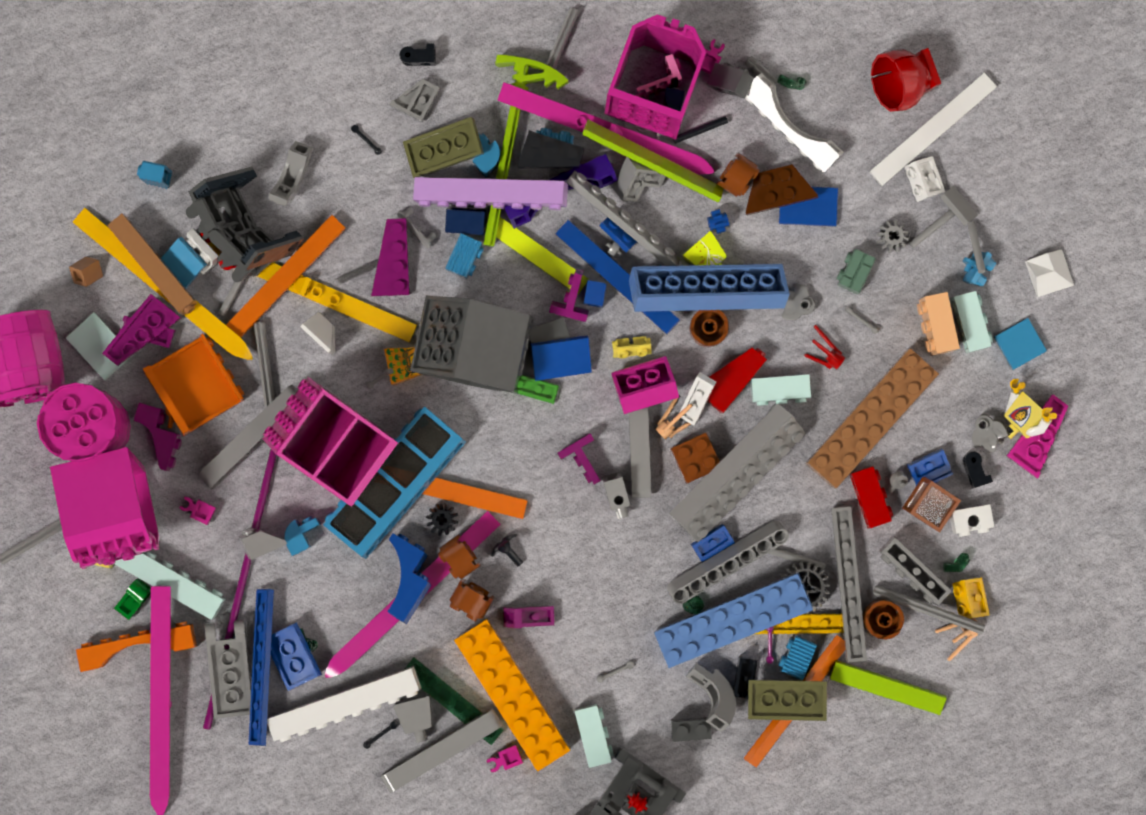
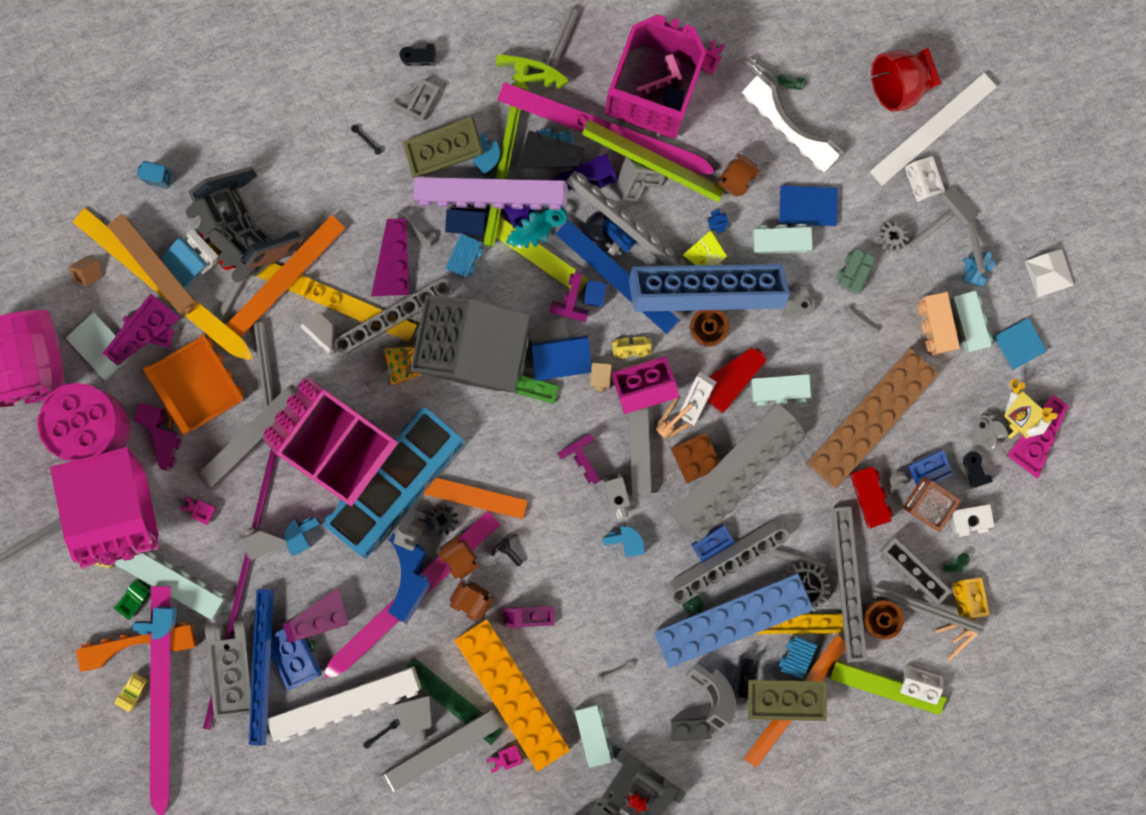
light grey arch [268,141,313,206] -> none
light grey piece [333,259,378,286] -> none
black bar [673,116,728,144] -> none
dark grey brick [706,63,754,99] -> none
reddish brown wing [746,164,819,216] -> none
magenta hinge [766,626,774,663] -> none
red plant [804,325,845,370] -> none
none -> light yellow leg [114,672,148,712]
none -> dark azure brick [133,606,177,639]
none -> magenta wedge [283,588,349,643]
none -> light grey beam [334,279,453,355]
none -> light grey hinge [393,506,426,551]
none -> teal plant [506,207,567,248]
none -> black helmet [585,210,607,244]
none -> tan brick [590,363,612,392]
none -> dark azure brick [603,526,645,557]
none -> light aqua brick [752,224,812,254]
none -> white bracket [900,665,943,704]

